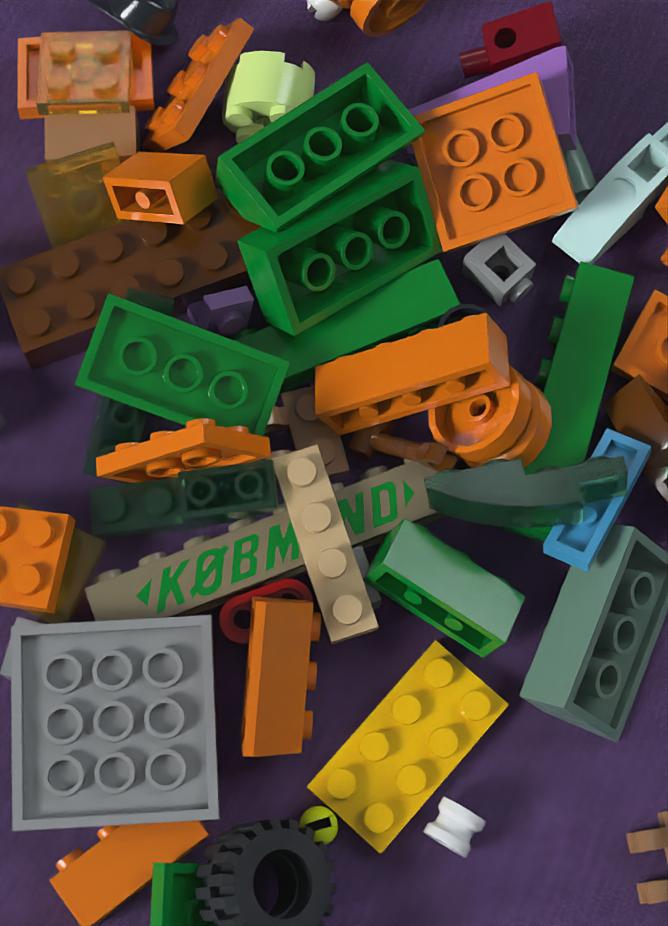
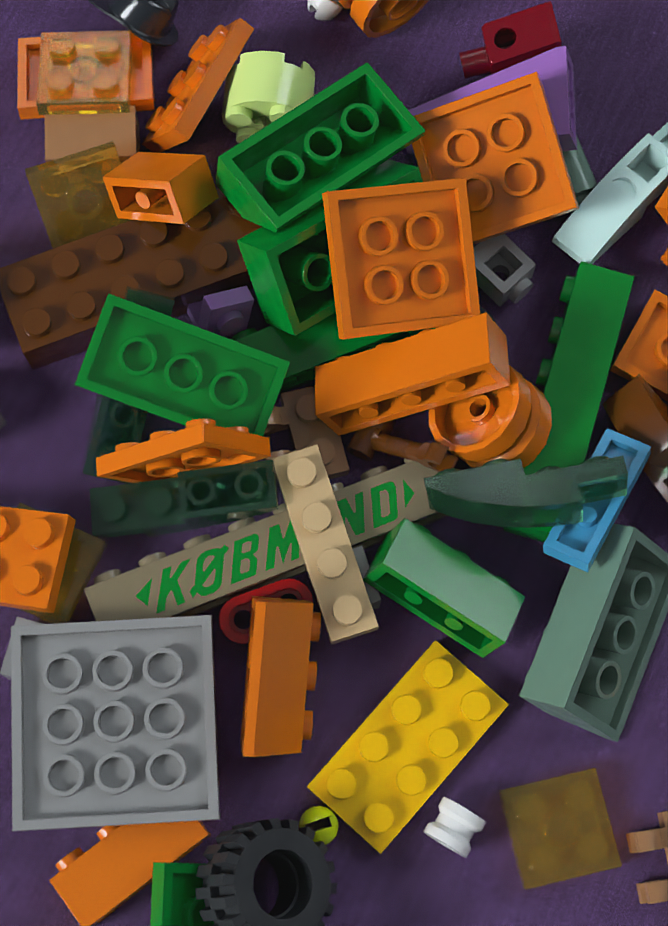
none -> orange plate [322,178,480,339]
none -> clear yellow plate [498,768,622,890]

